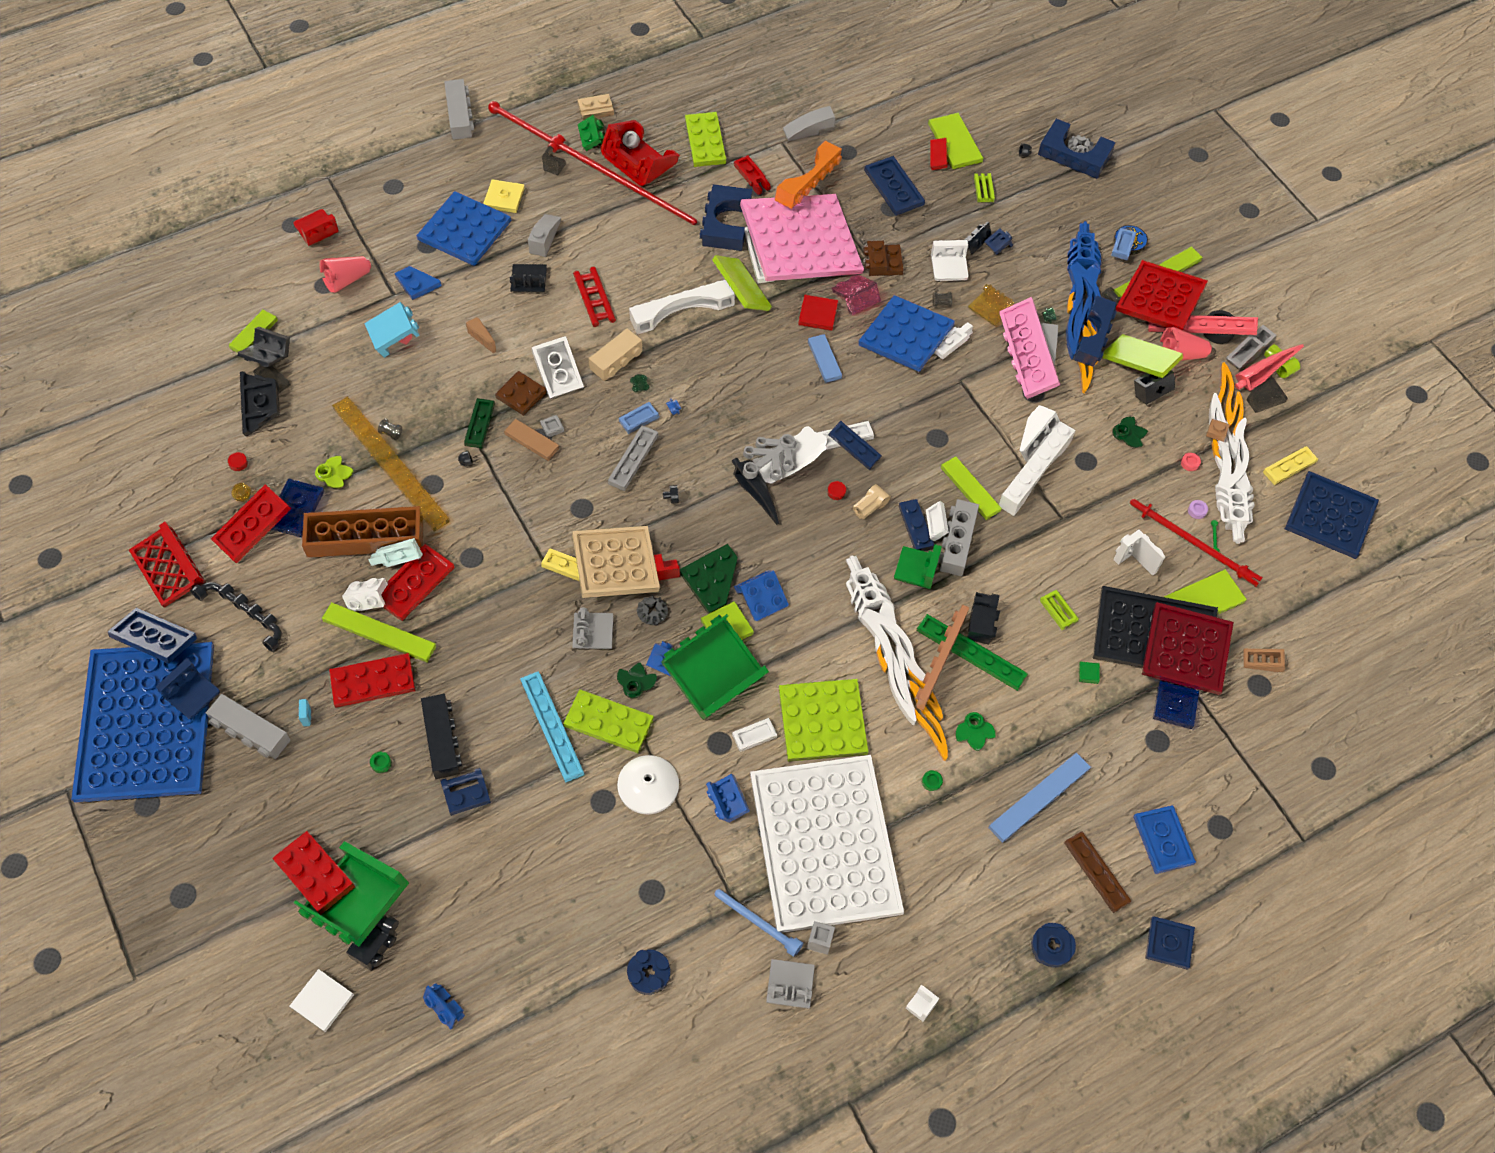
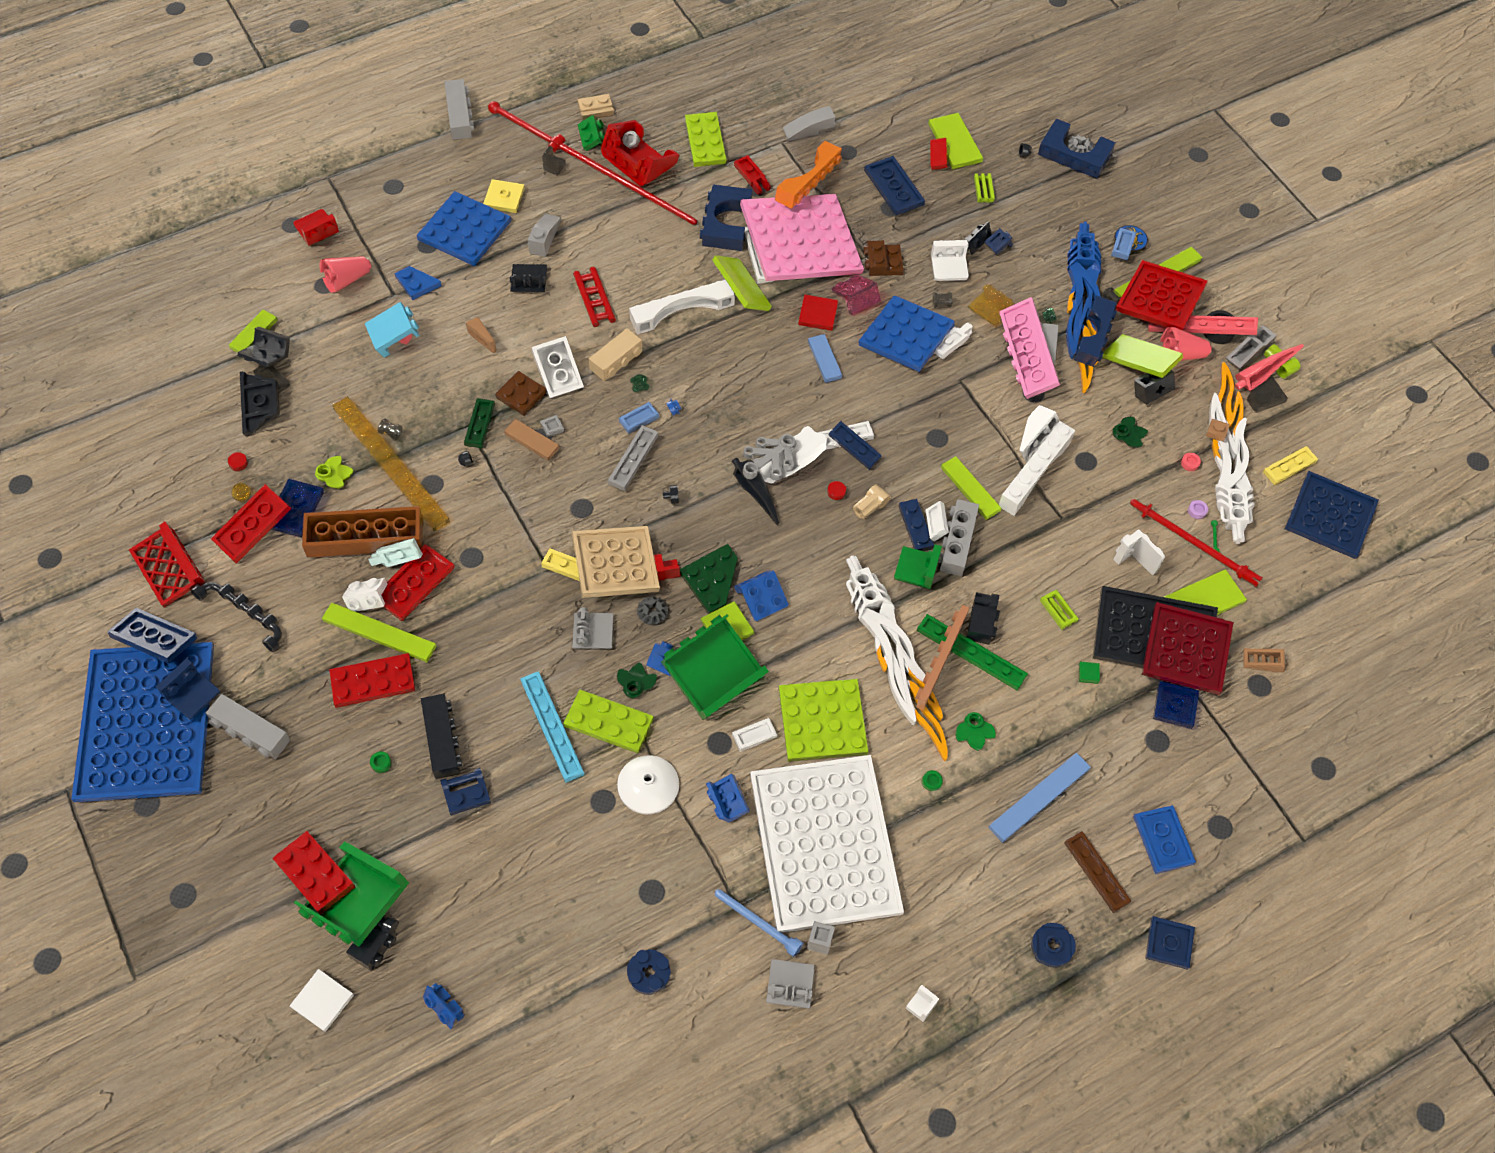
medium azure tile [299,699,311,726] -> none

